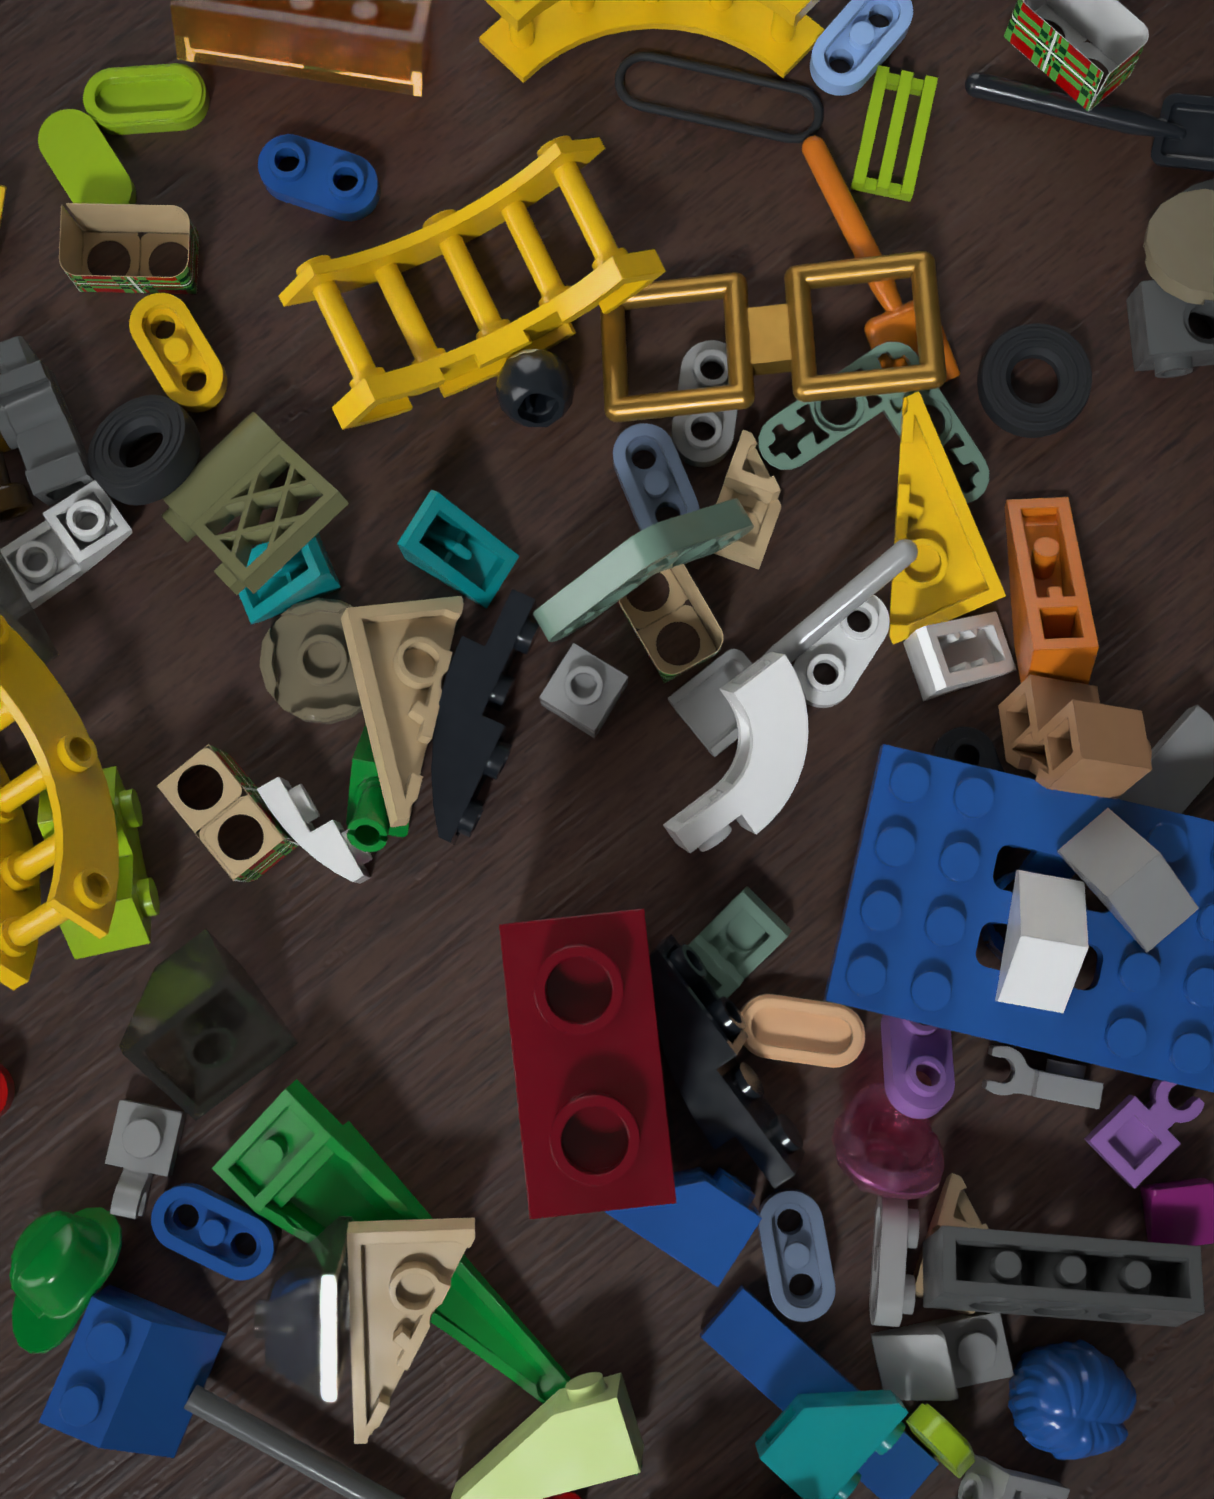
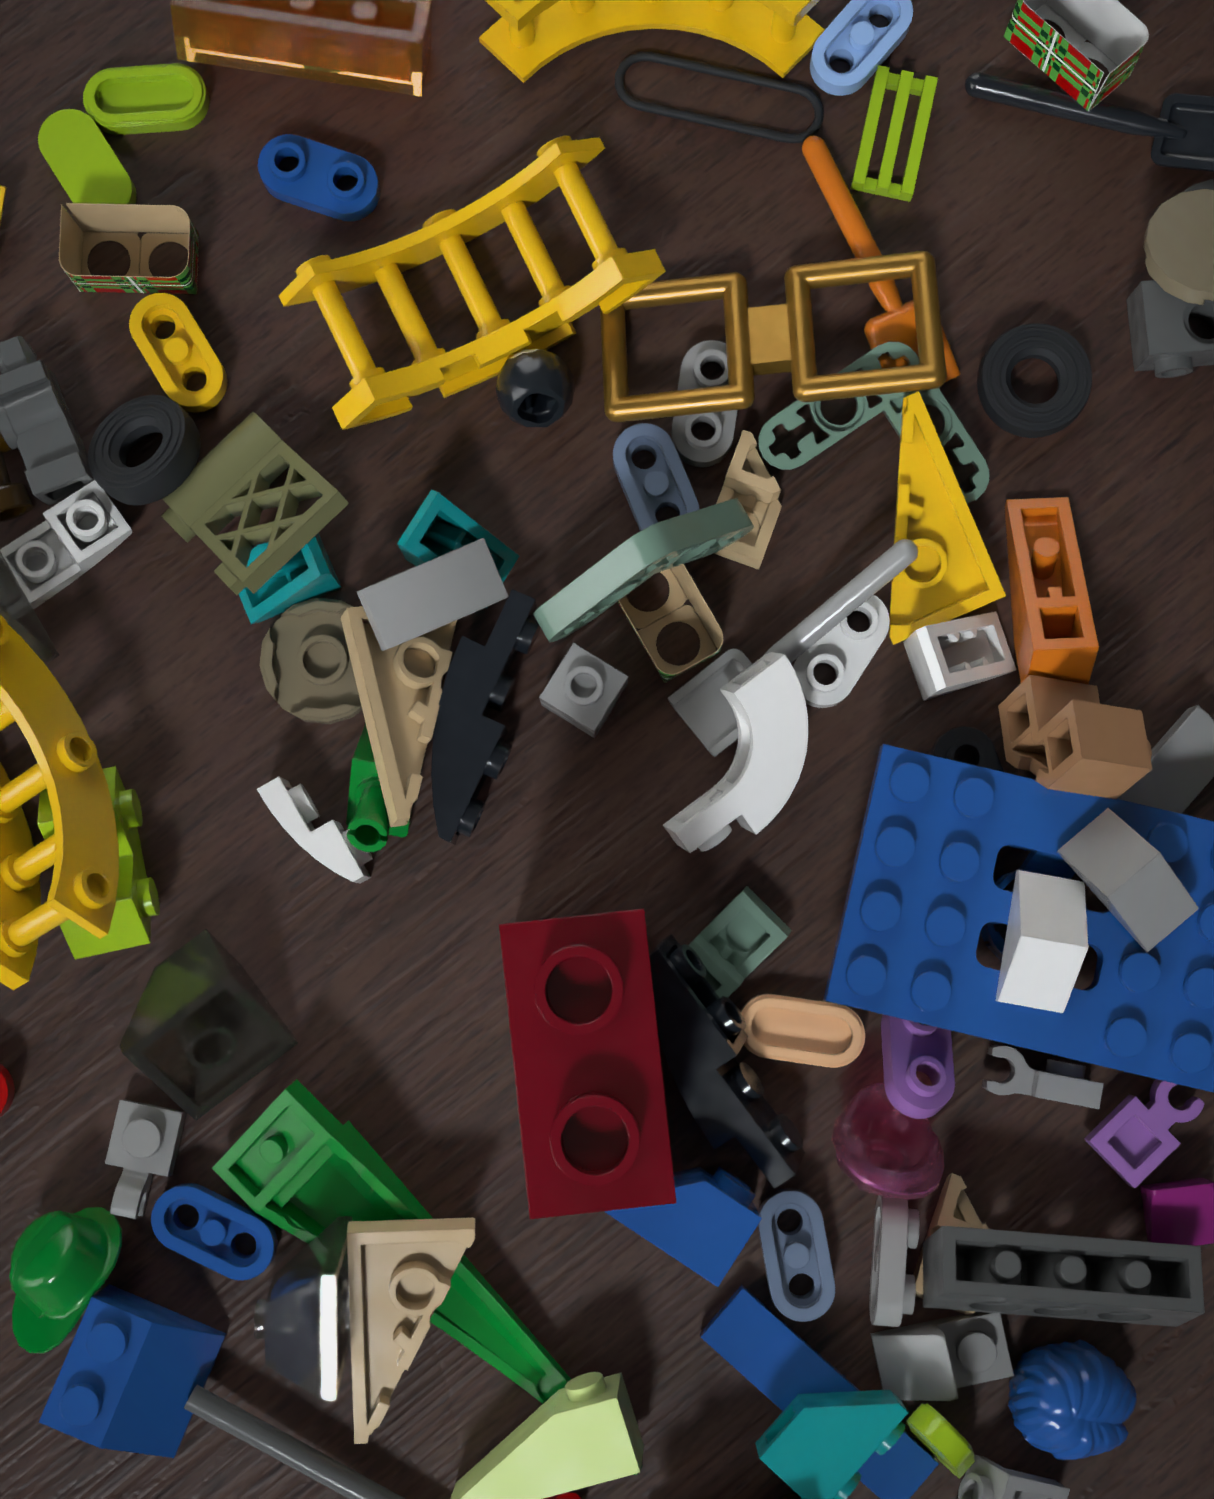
tan piece [157,744,299,882] -> none
none -> light grey slope [357,538,509,651]

